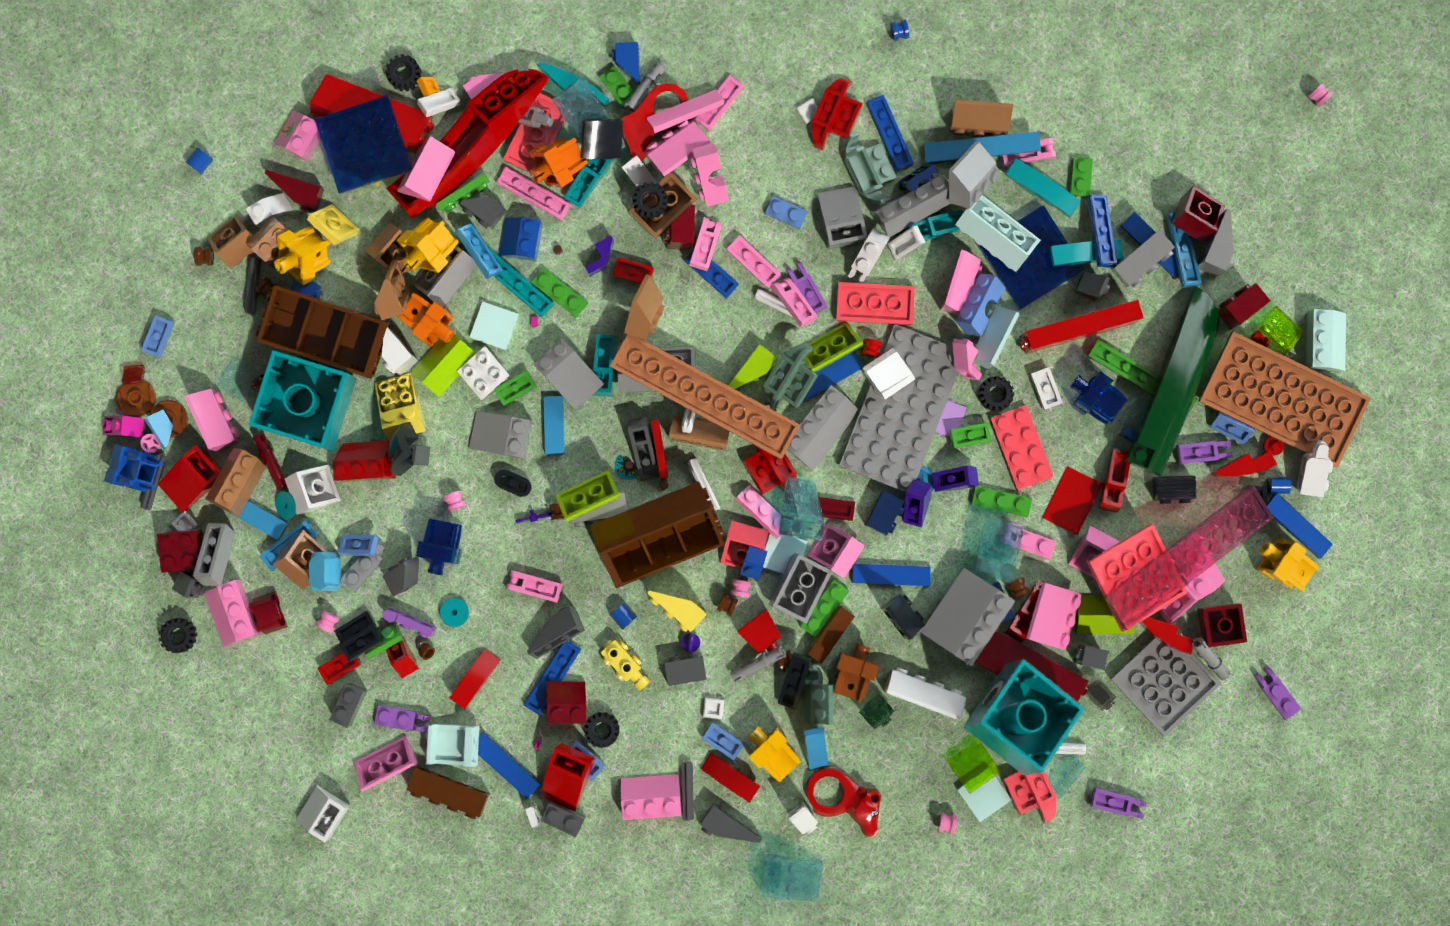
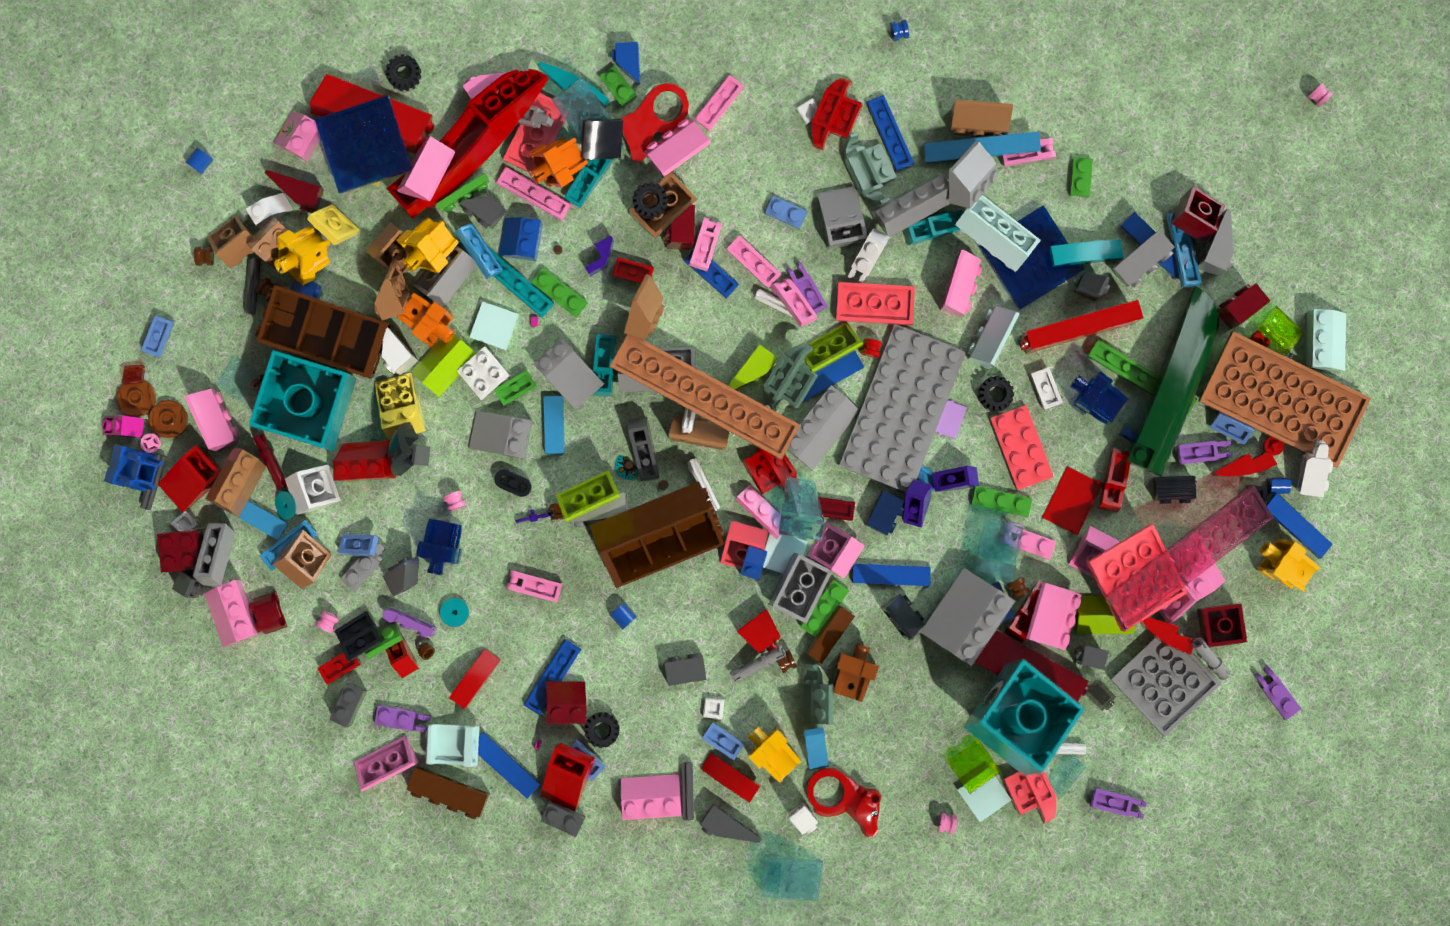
medium azure tile [145,410,173,450] -> none
black tyre [158,618,197,653] -> none
white slope [296,785,350,842] -> none
medium azure slope [309,552,341,591] -> none
light orange tile [417,77,441,97] -> none
white tile [417,88,460,117] -> none
white tile [525,805,541,828] -> none
dark grey slope [527,606,585,659] -> none
light yellow brick [601,639,650,691] -> none
white tile [621,155,658,189] -> none
light grey pin [624,61,667,112] -> none
bright pink tile [646,89,724,133] -> none
light yellow slope [647,591,707,632] -> none
red tile [651,420,668,480] -> none
dark purple tile [681,633,701,652] -> none
bright pink arch [690,143,729,207] -> none
reddish brown wheel [717,593,738,617] -> none
bright pink wheel [730,579,751,598] -> none
black plate [778,652,812,710] -> none
clear green brick [859,694,895,730] -> none
white slope [863,348,915,399] -> none
white slope [883,667,966,721] -> none
white tile [887,225,925,260] -> none
dark blue plate [897,164,938,191] -> none
bright green plate [949,422,991,449] -> none
bright pink slope [952,339,982,381] -> none
medium blue arch [956,273,1005,336] -> none
teal slope [1005,158,1081,217] -> none
blue tile [1087,194,1117,268] -> none

